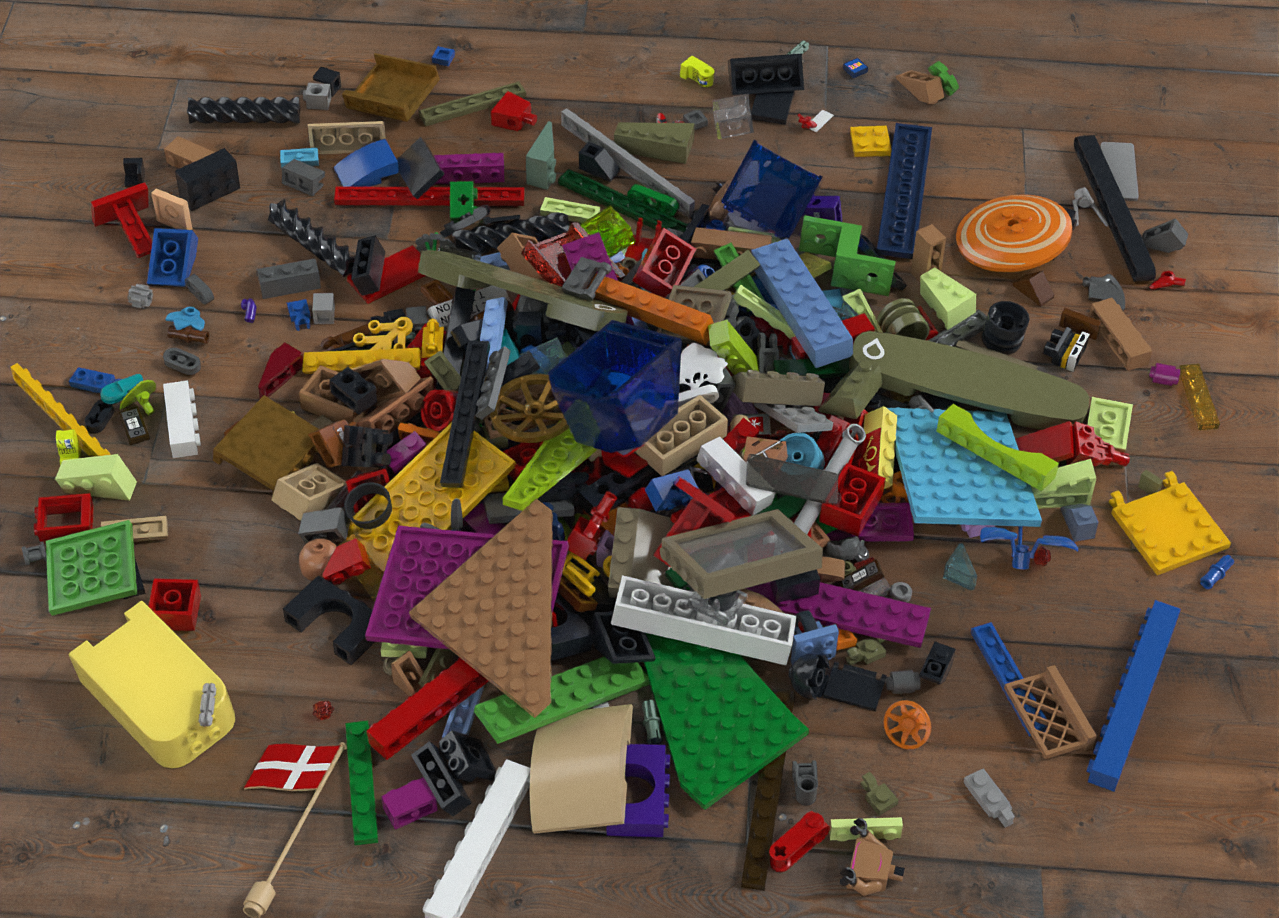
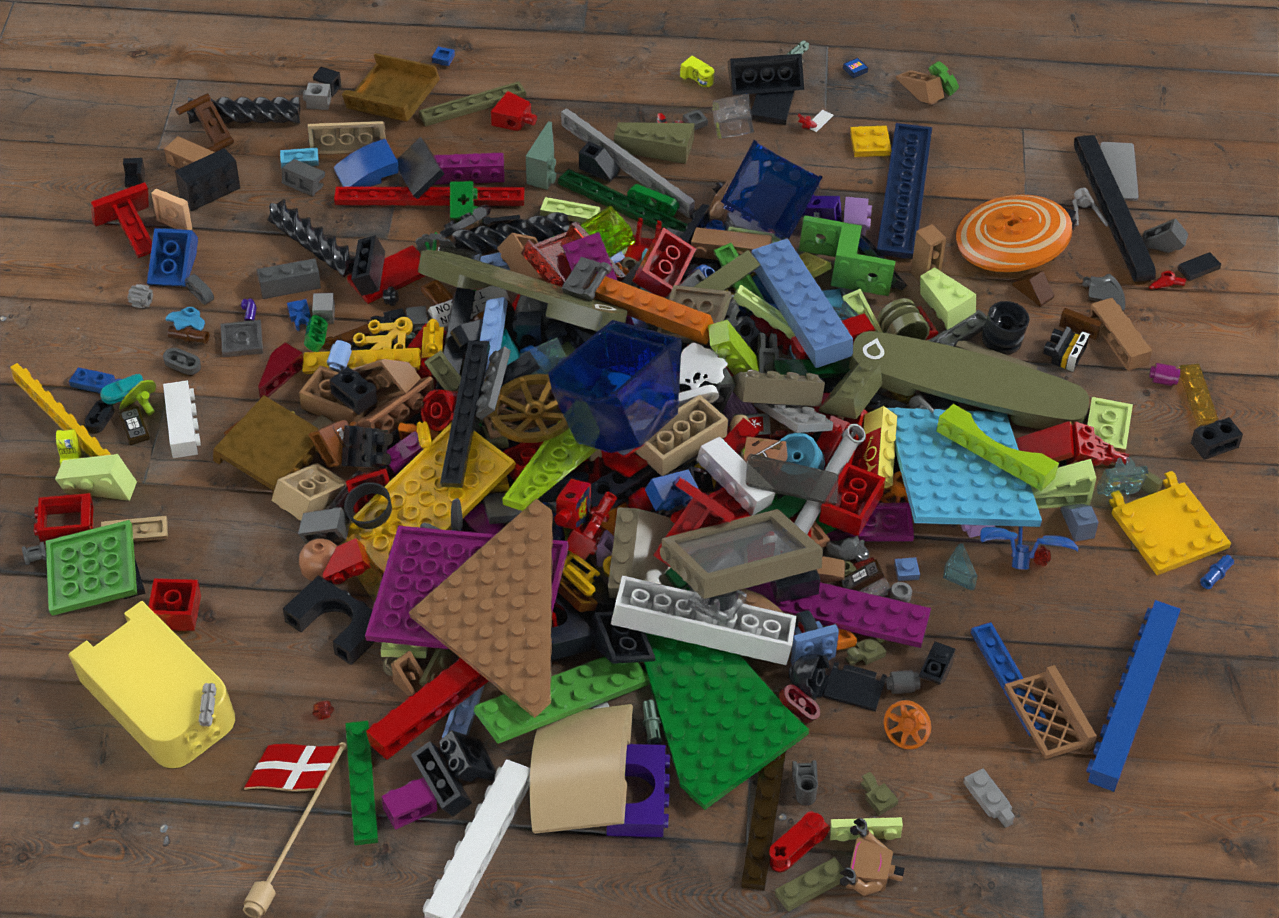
none -> reddish brown plate [175,93,234,152]
none -> flat silver tile [221,320,263,357]
none -> green beam [304,315,328,352]
none -> light blue brick [326,340,352,372]
none -> black plate [383,286,399,306]
none -> yellow axle [417,422,432,448]
none -> red torso [554,479,591,529]
none -> olive plate [775,857,844,912]
none -> dark red plate [779,684,820,723]
none -> lavender brick [843,197,872,236]
none -> medium blue plate [894,557,920,581]
none -> clear light blue piece [1097,457,1149,496]
none -> black tile [1178,252,1222,281]
none -> black brick [1191,417,1243,460]

